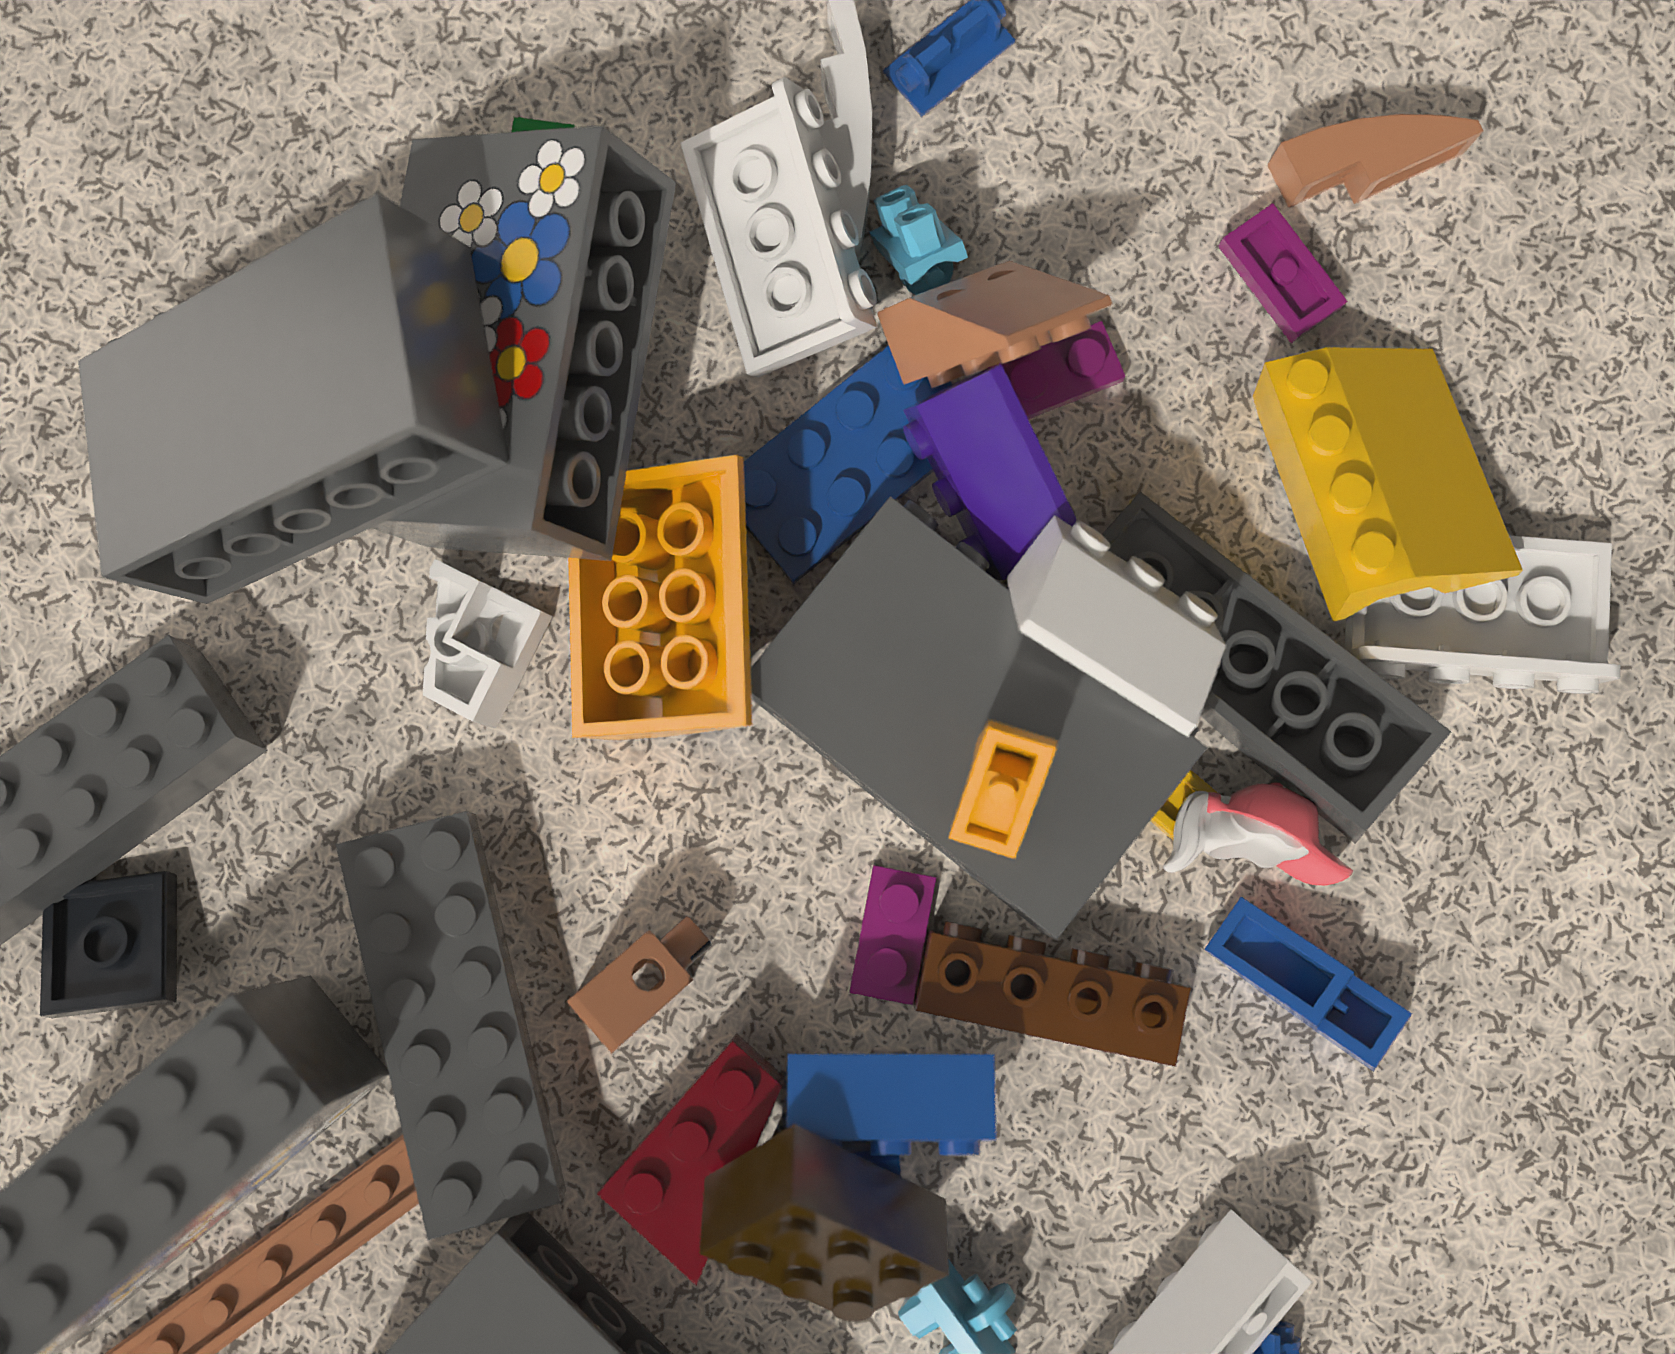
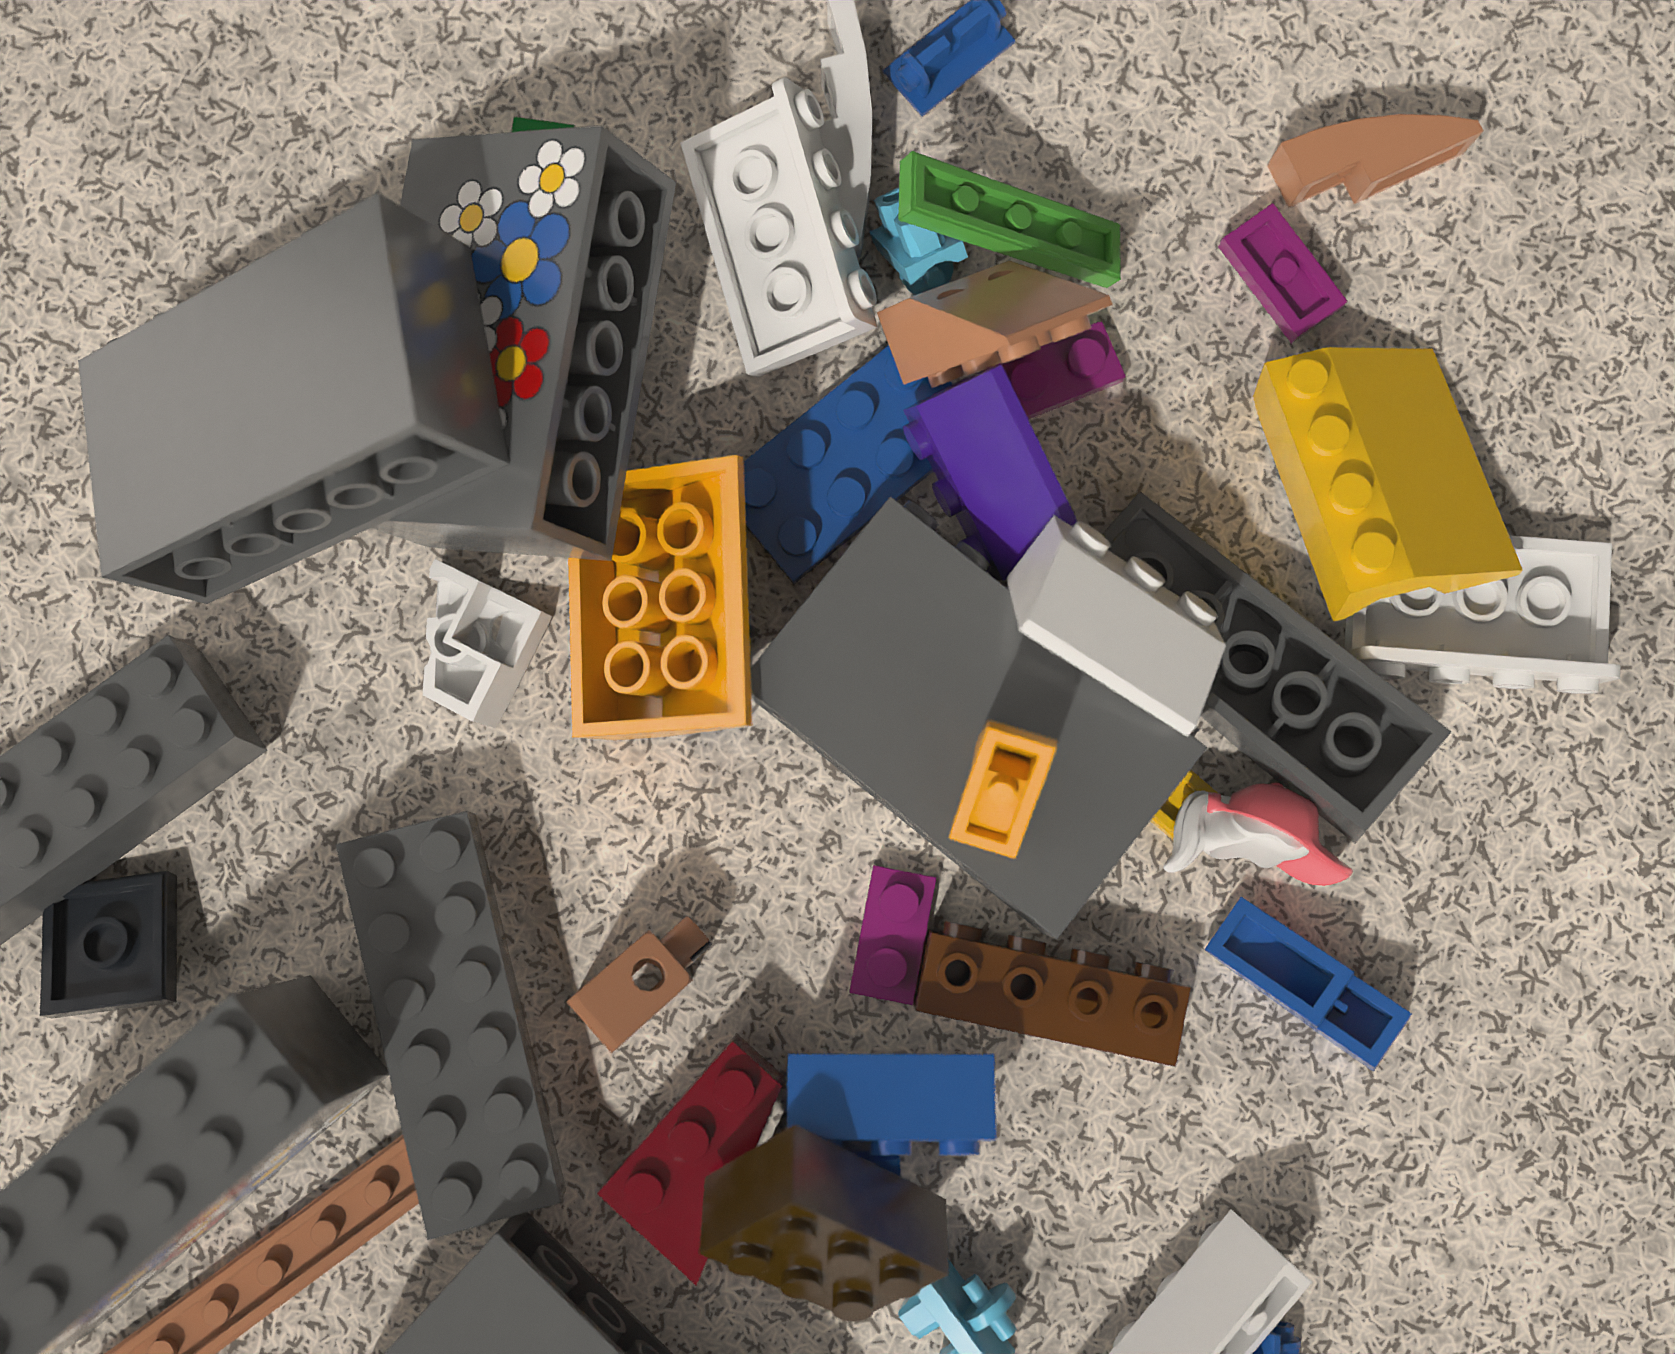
none -> bright green tile [898,151,1121,288]

